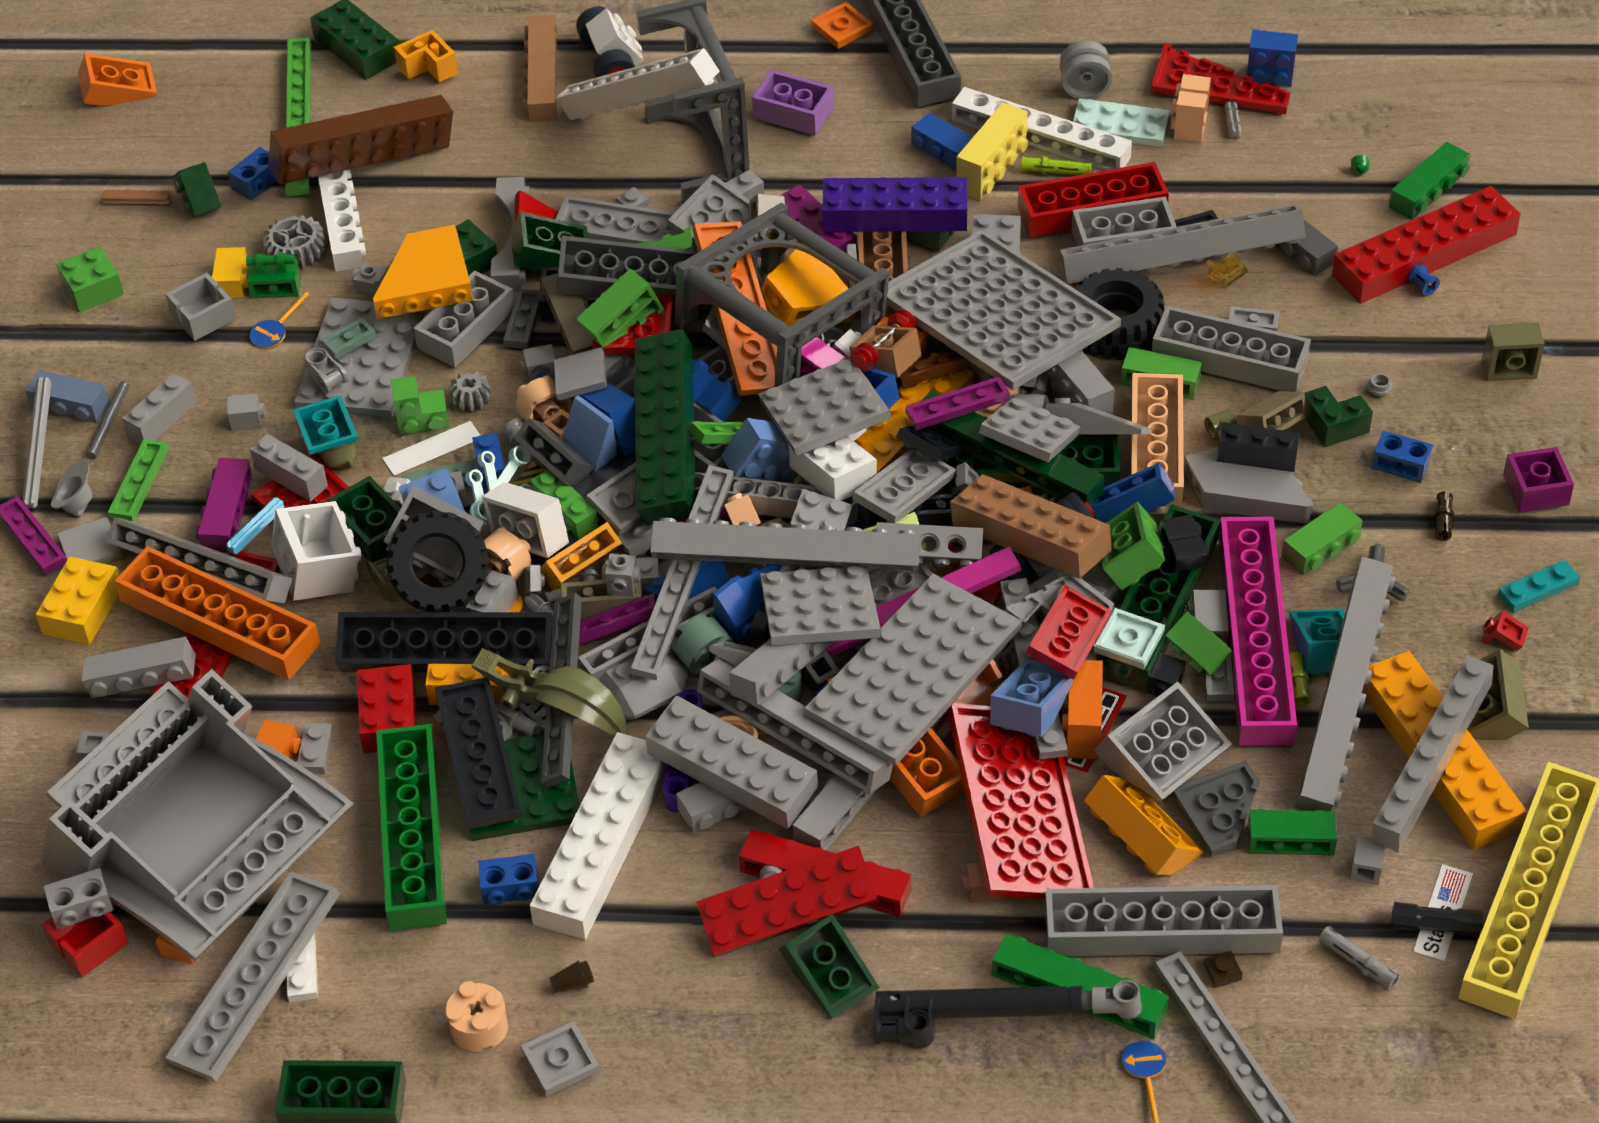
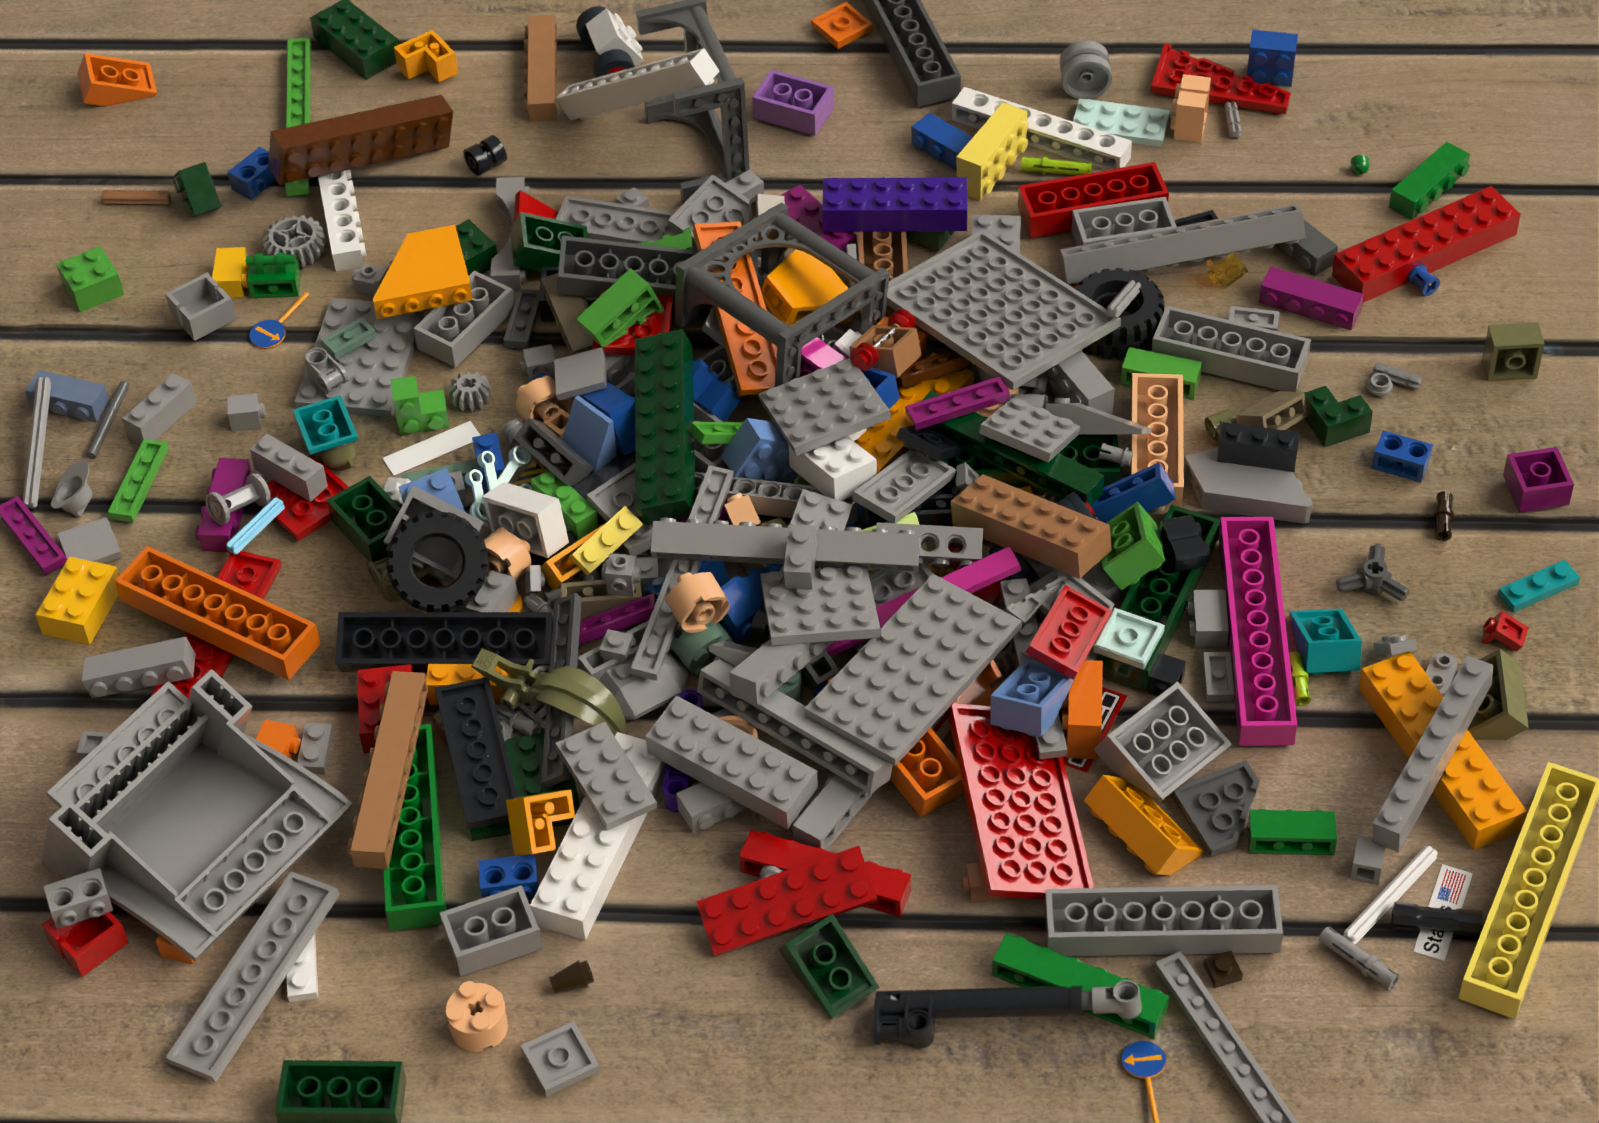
light grey brick [107,517,292,603] -> none
white container [271,501,361,601] -> none
bright green brick [1166,611,1233,675] -> none
bright green brick [1281,502,1363,575] -> none
light grey brick [1296,556,1396,811] -> none
none -> light grey hose [205,473,271,525]
none -> medium nougat brick [348,671,428,869]
none -> light grey brick [440,885,543,977]
none -> black wheel [463,135,507,176]
none -> light orange brick [506,790,575,856]
none -> light grey plate [555,722,657,830]
none -> light yellow plate [570,506,643,576]
none -> light grey plate [599,629,634,662]
none -> light nougat brick [665,572,729,633]
none -> light grey brick [784,525,817,589]
none -> light grey pin [1099,443,1133,468]
none -> light grey axle [1106,280,1141,319]
none -> magenta brick [1259,267,1364,330]
none -> white axle [1343,846,1438,944]
none -> light grey axle [1372,362,1422,390]
none -> light grey plate [1373,634,1418,655]
none -> light grey plate [1426,653,1457,697]

